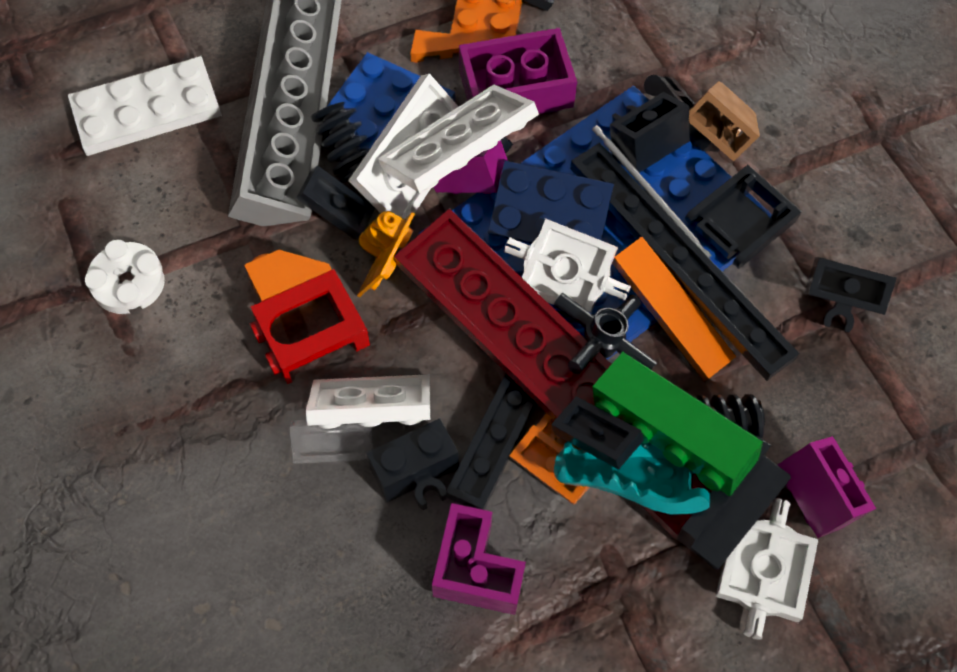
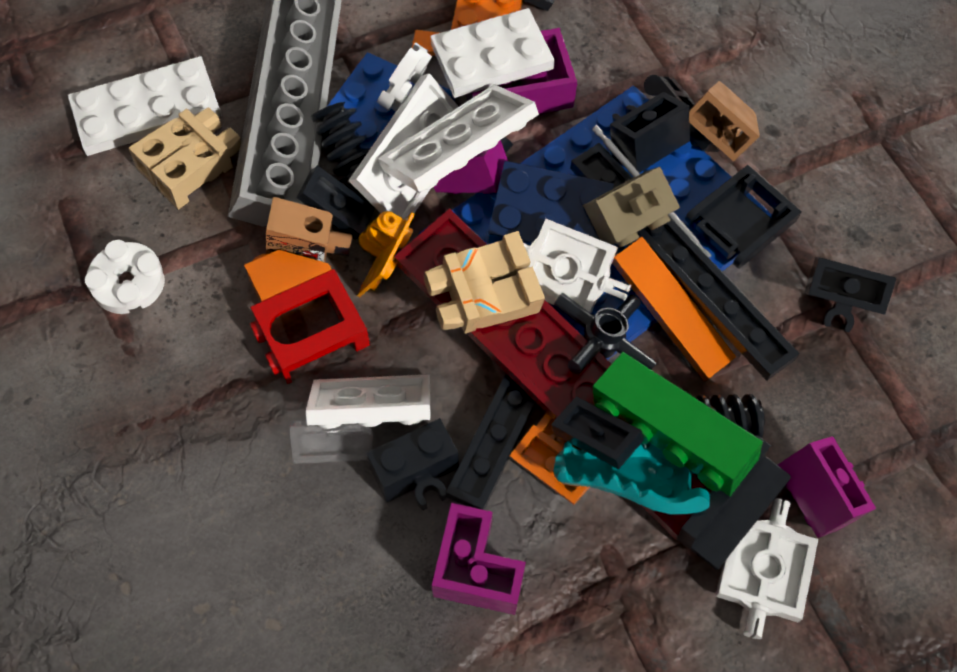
none -> tan hips [128,107,241,210]
none -> medium nougat torso [266,197,352,262]
none -> white plate [377,43,432,112]
none -> tan hips [424,231,545,334]
none -> white plate [431,8,554,98]
none -> dark tan brick [583,166,680,248]

